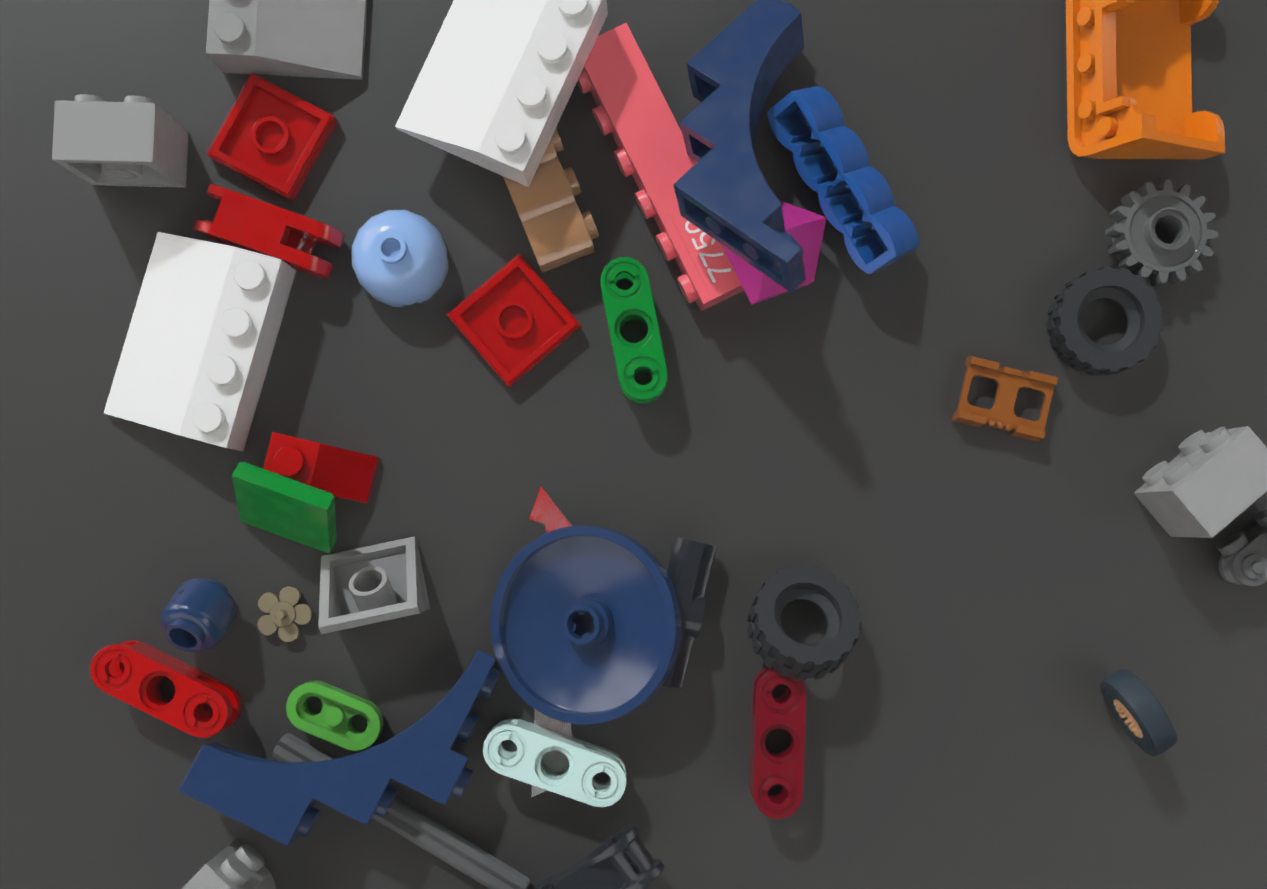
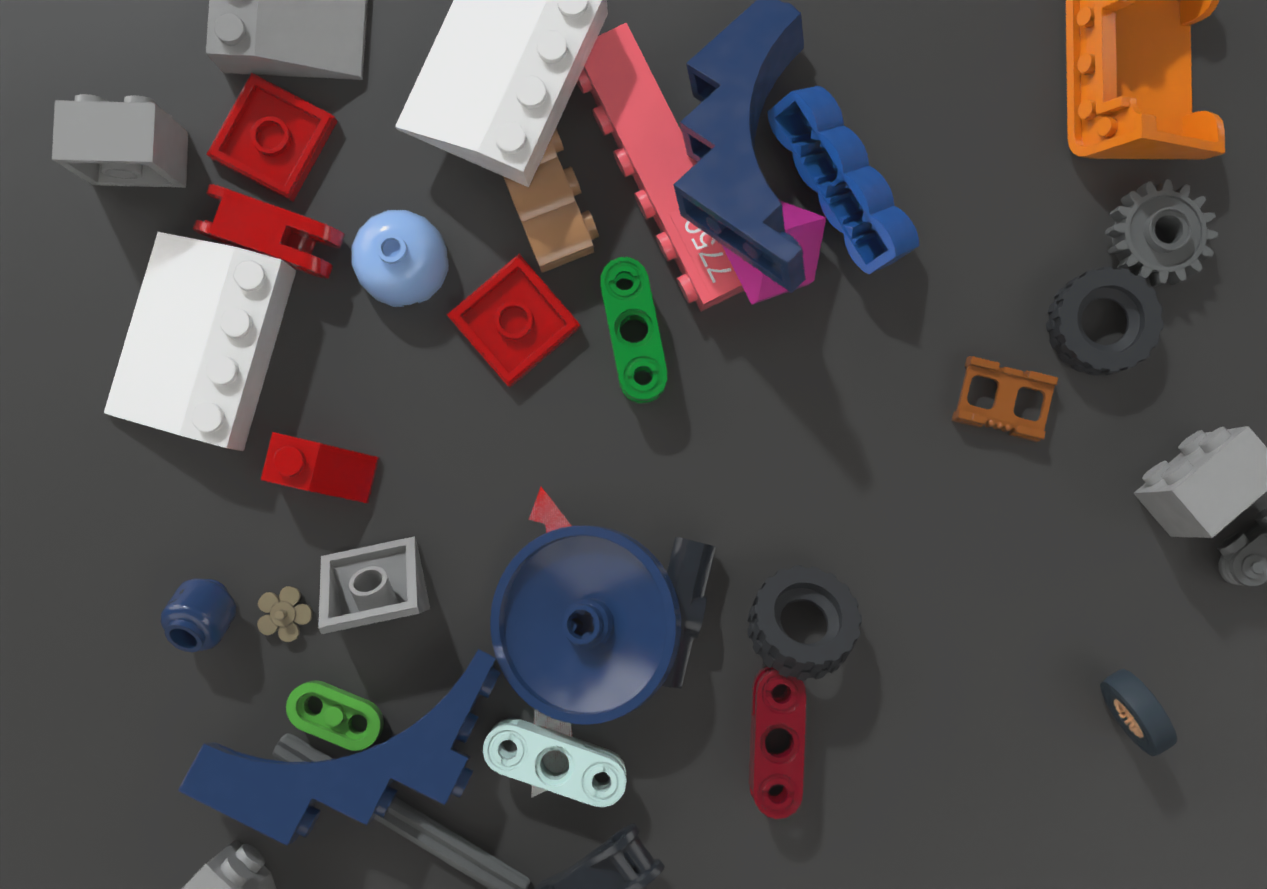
red piece [90,640,242,738] -> none
green tile [232,462,337,554] -> none

